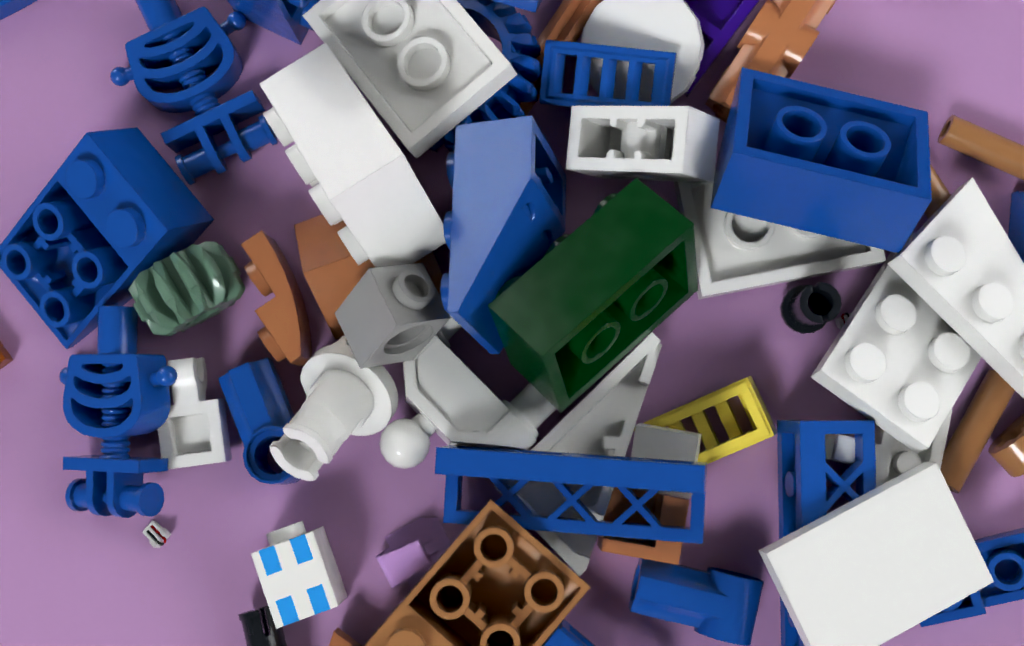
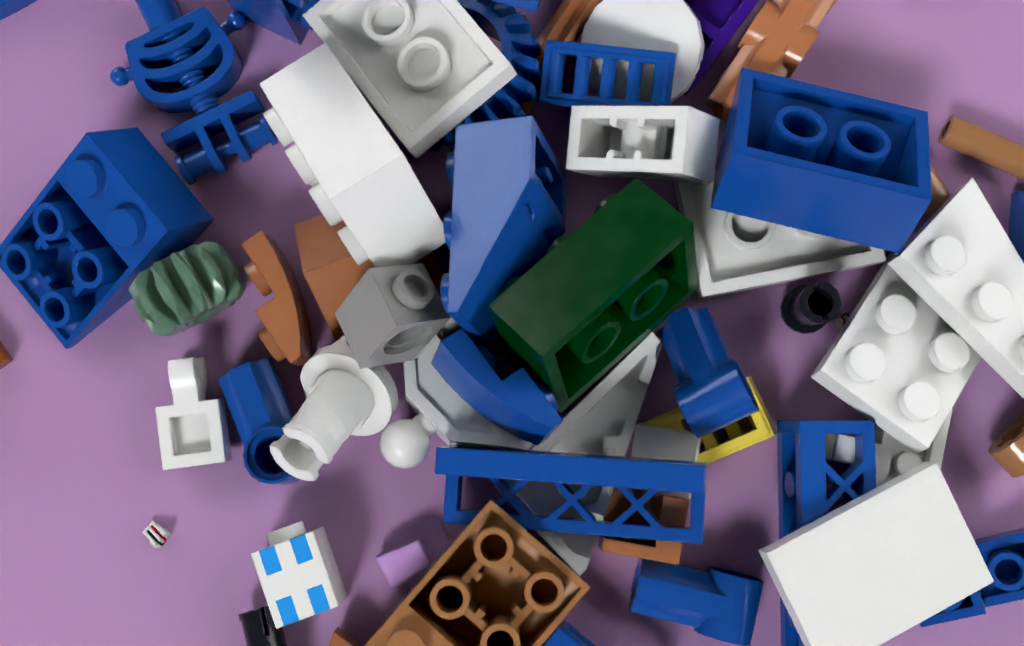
blue torso [59,306,177,518] -> none
medium nougat piece [940,370,1015,493] -> none
none -> blue slope [431,328,563,446]
none -> blue piece [659,306,759,439]

